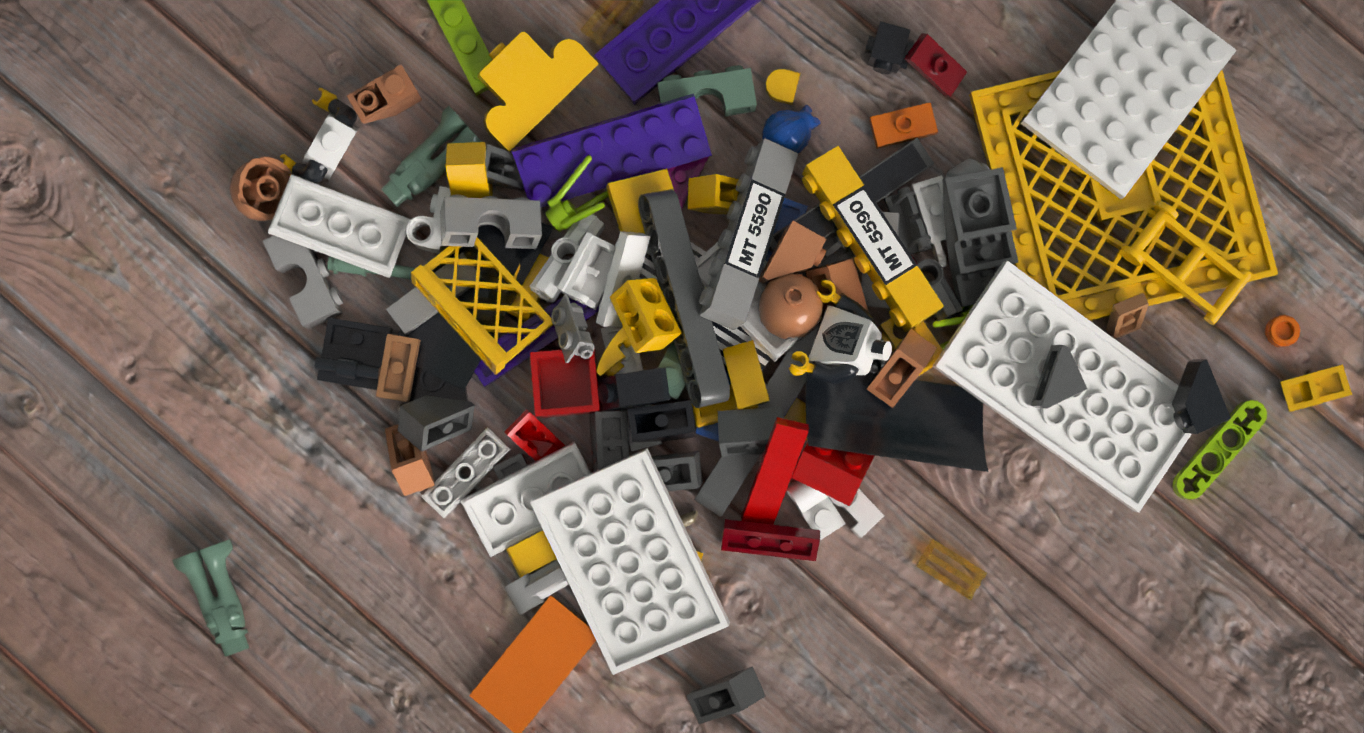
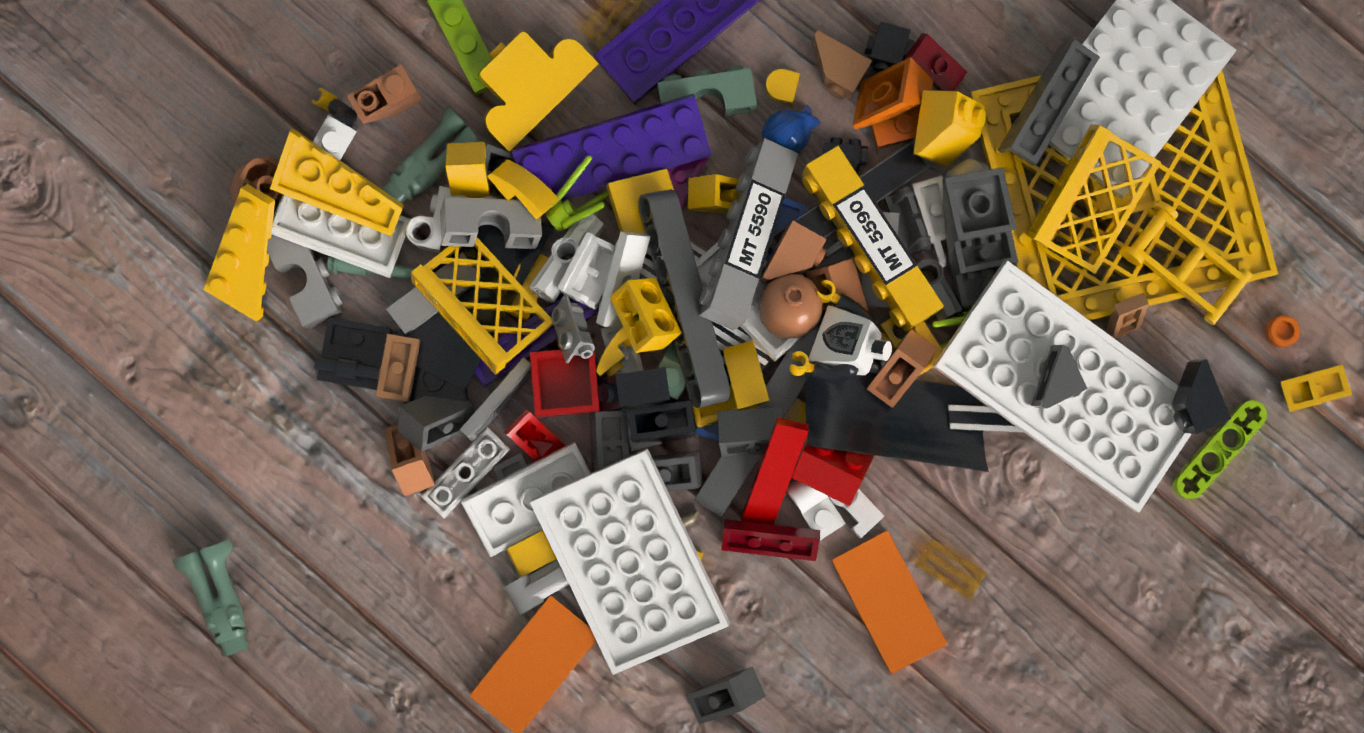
none -> yellow wing [203,184,275,322]
none -> yellow wing [270,128,404,236]
none -> light grey tile [460,357,532,442]
none -> yellow slope [487,159,560,220]
none -> medium nougat slope [812,30,872,100]
none -> black piece [823,137,868,172]
none -> orange tile [830,530,948,674]
none -> orange slope [852,57,933,130]
none -> yellow slope [913,90,986,167]
none -> sticker [948,405,1023,432]
none -> dark grey panel [998,39,1100,165]
none -> yellow fence [1026,124,1161,274]

